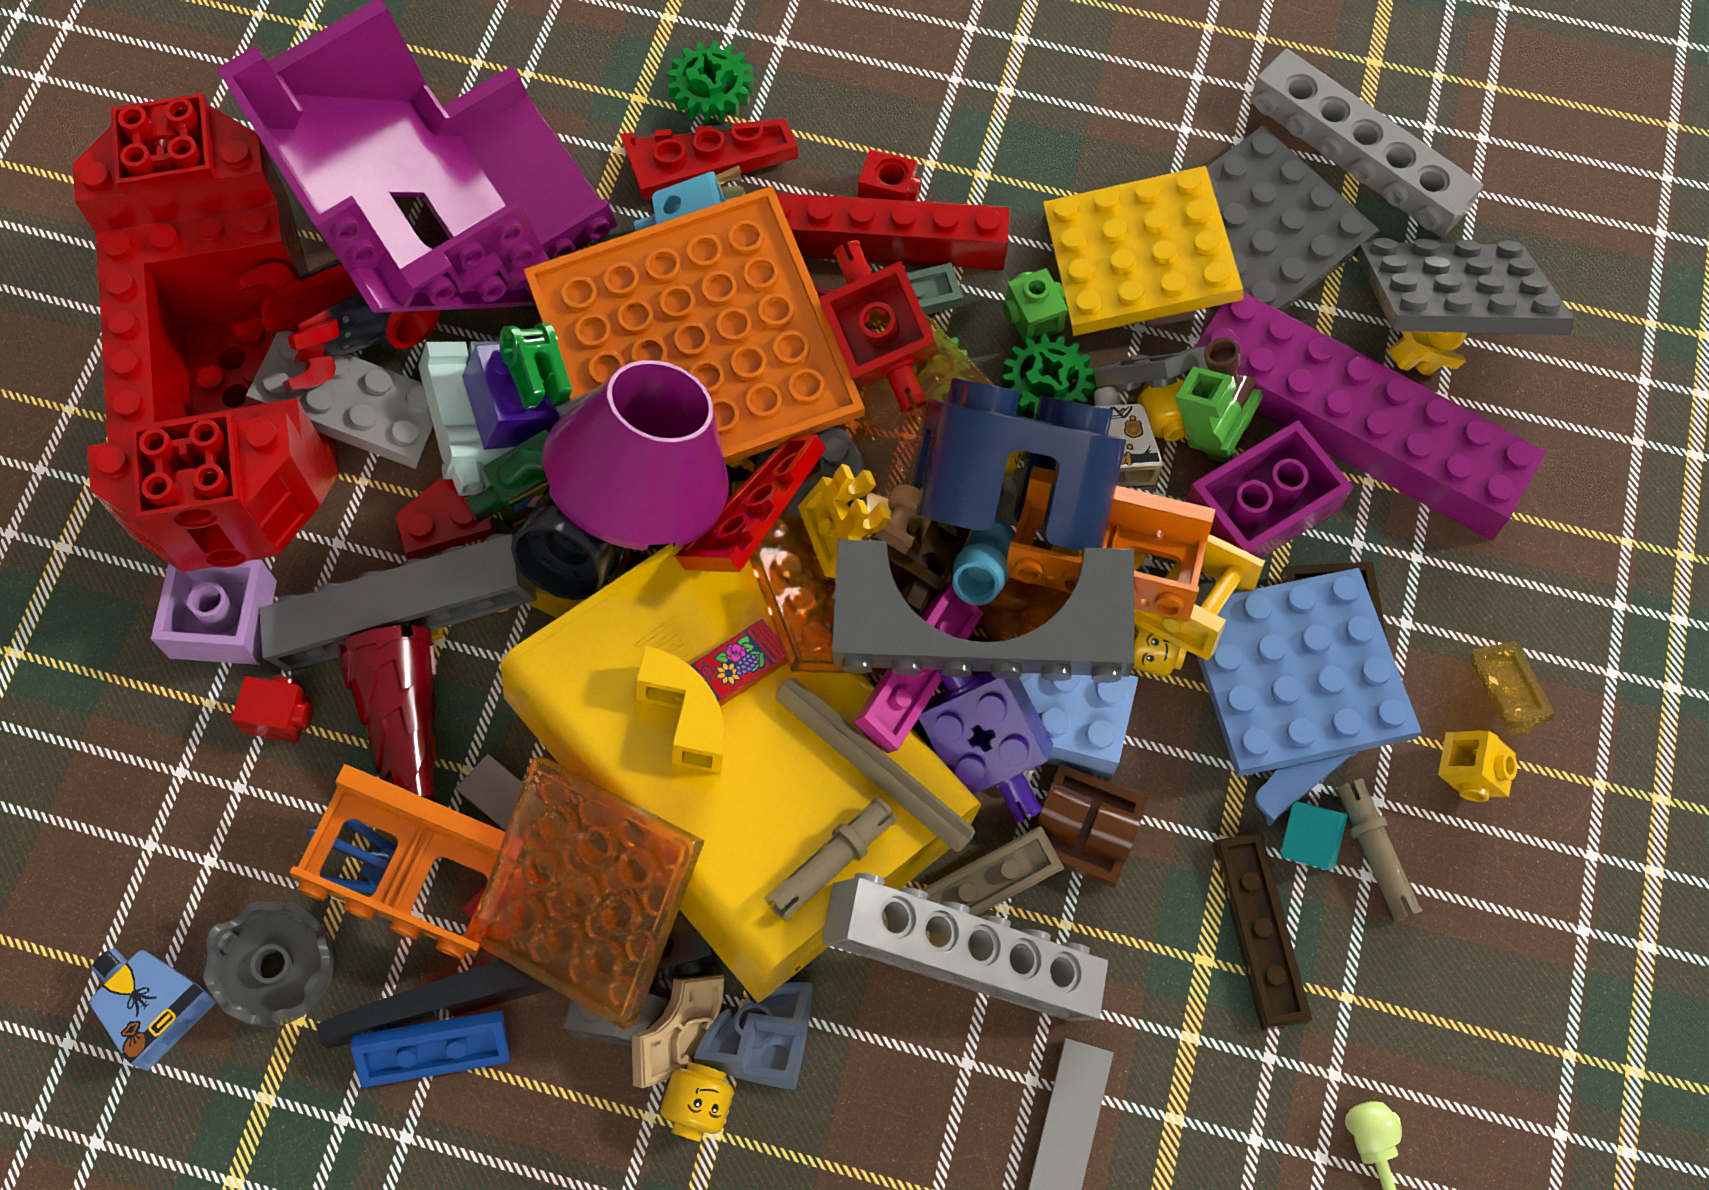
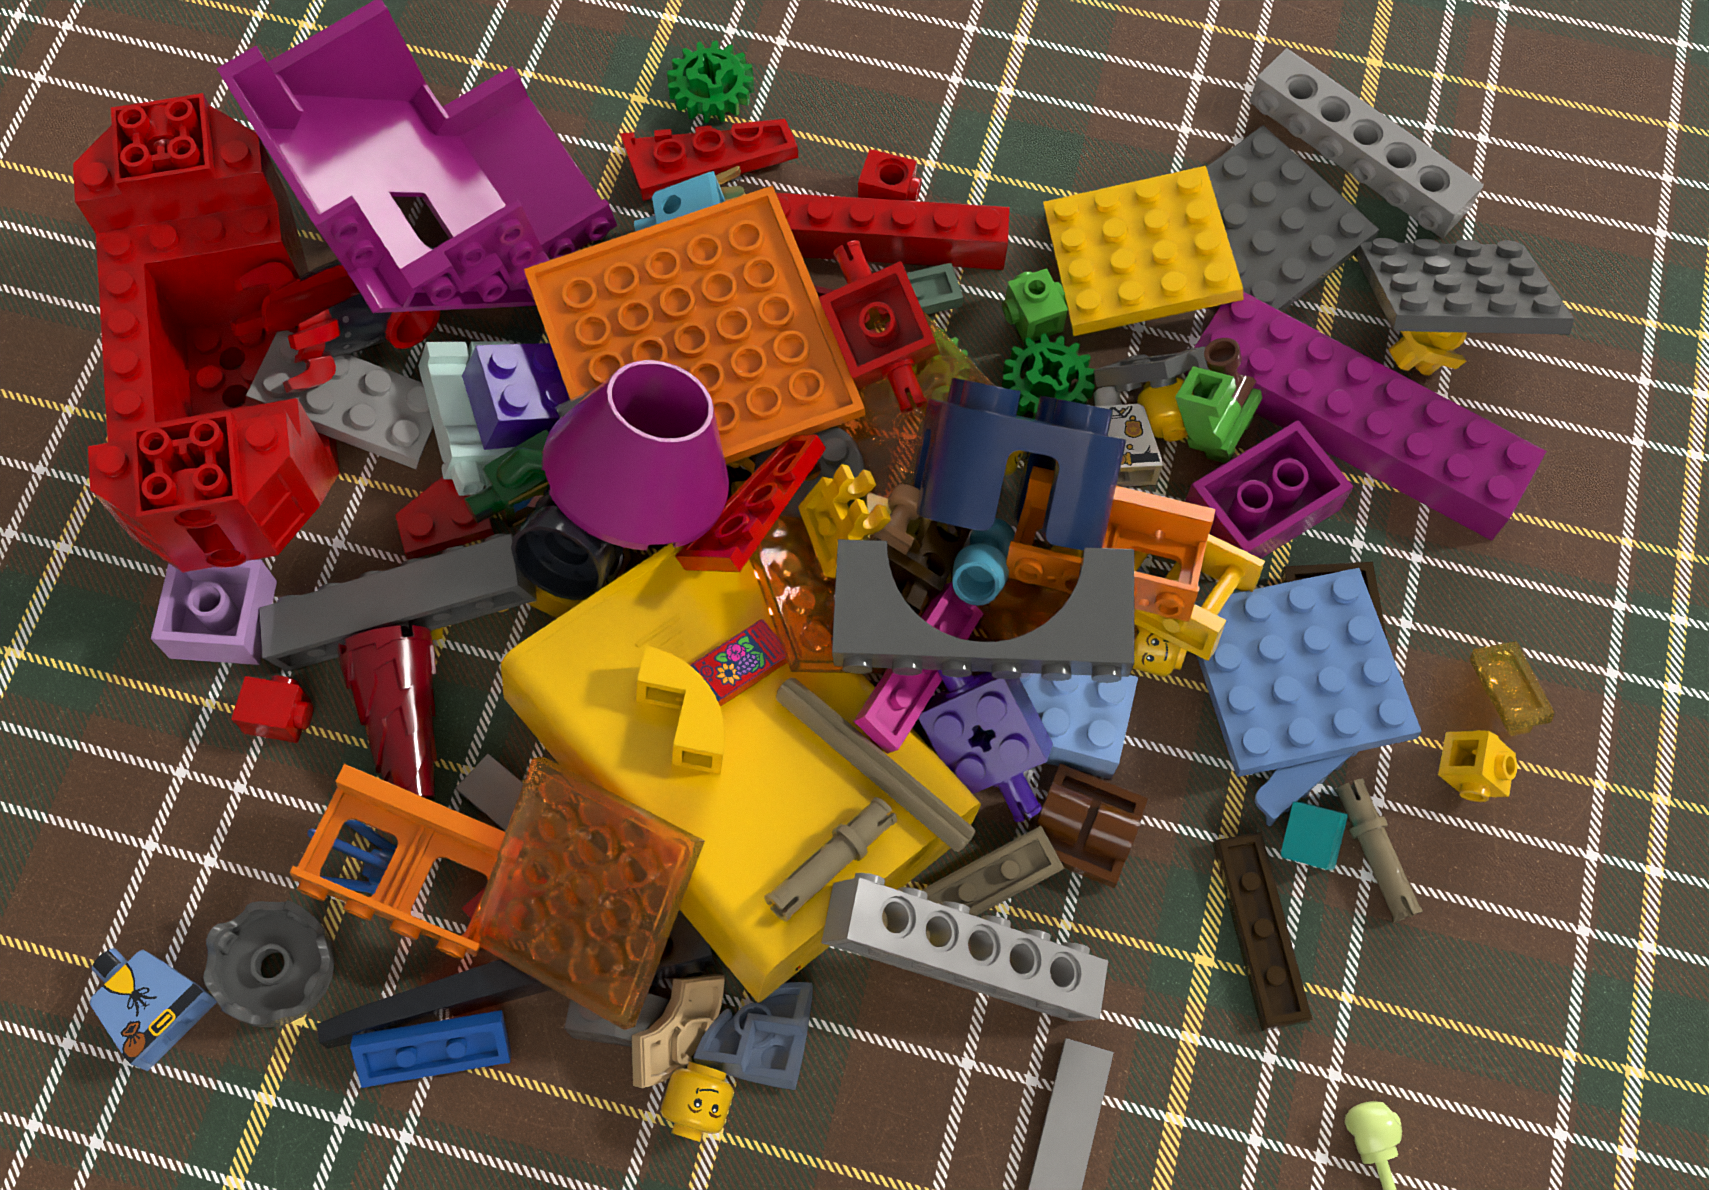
green piece [499,322,572,409] -> none

